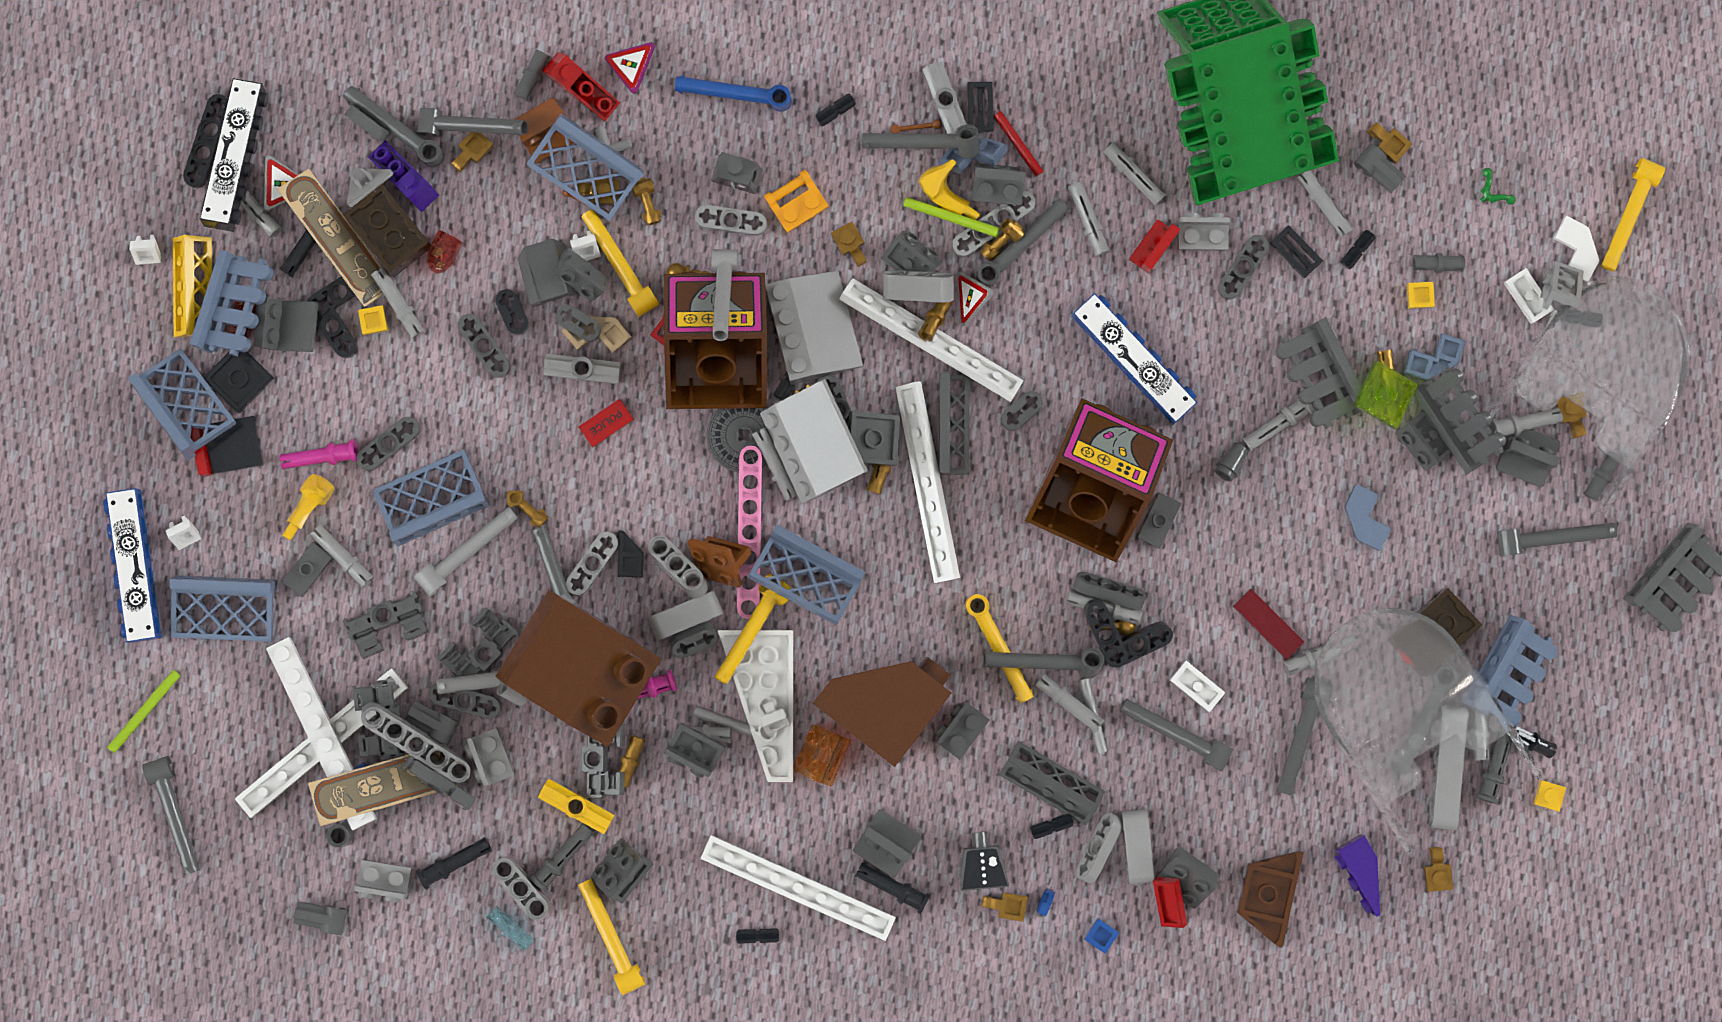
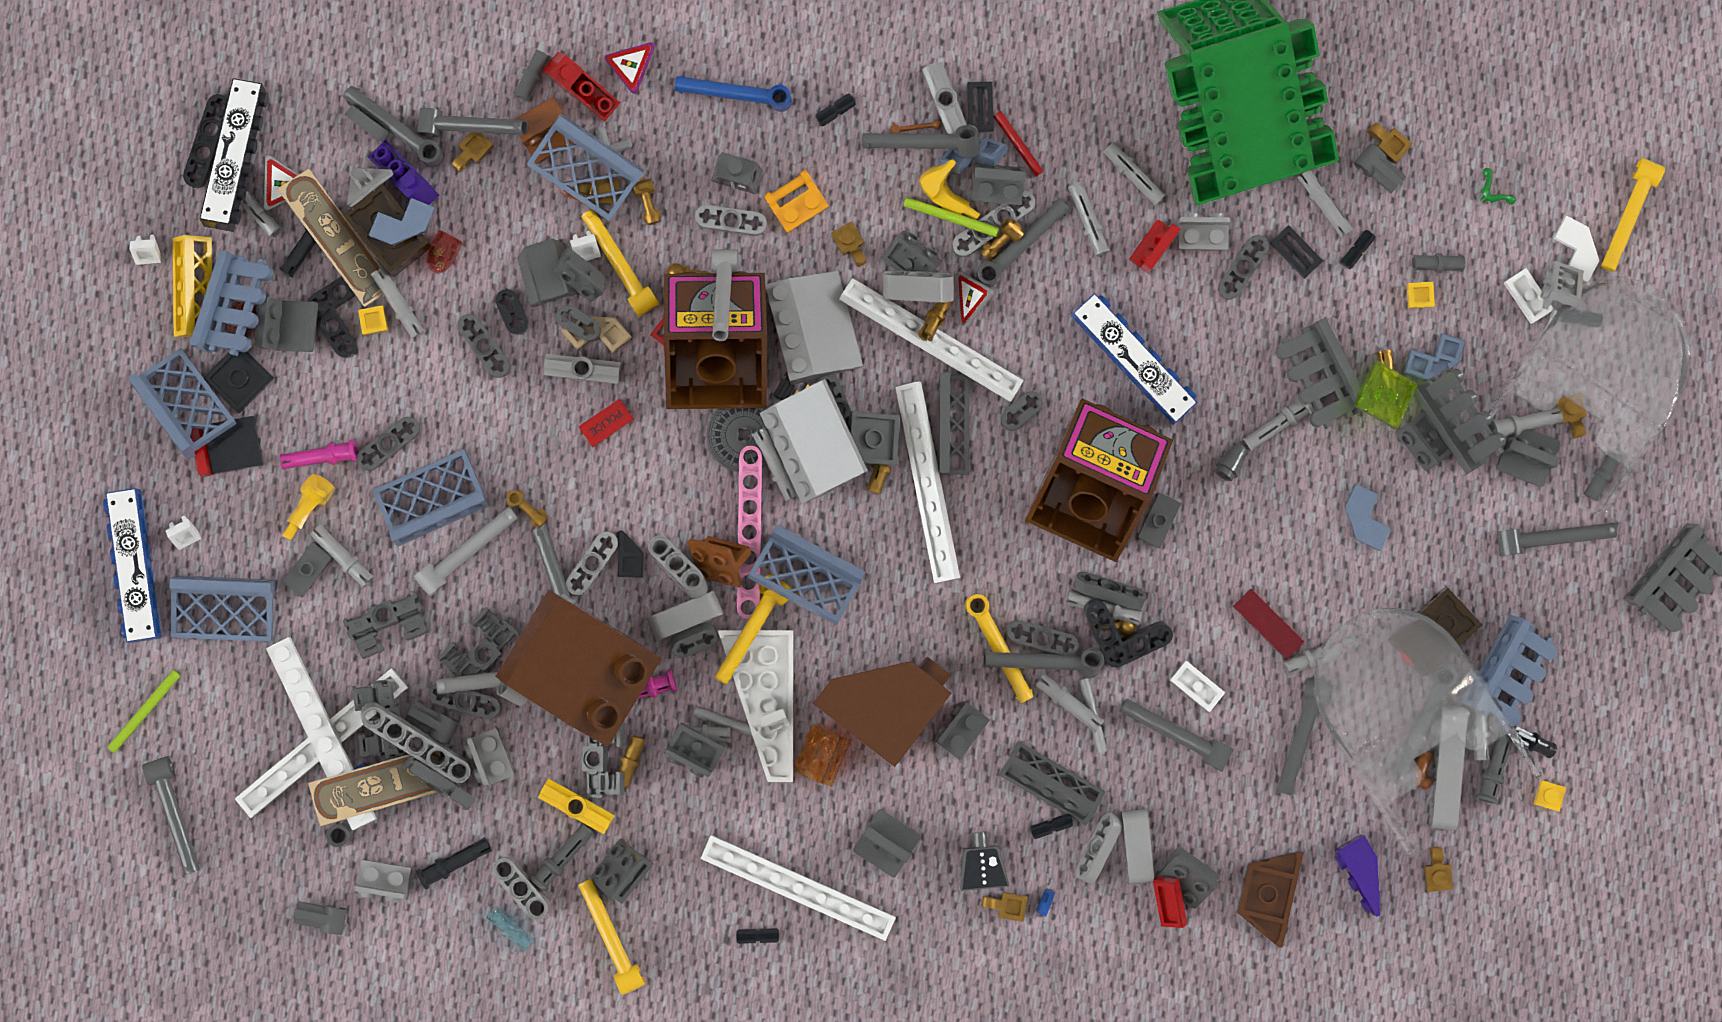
black pin [855,862,931,915] -> none
blue plate [1084,918,1119,954] -> none
none -> sand blue tile [369,198,436,246]
none -> dark grey beam [1007,620,1078,655]
none -> dark orange arm [1414,750,1433,789]

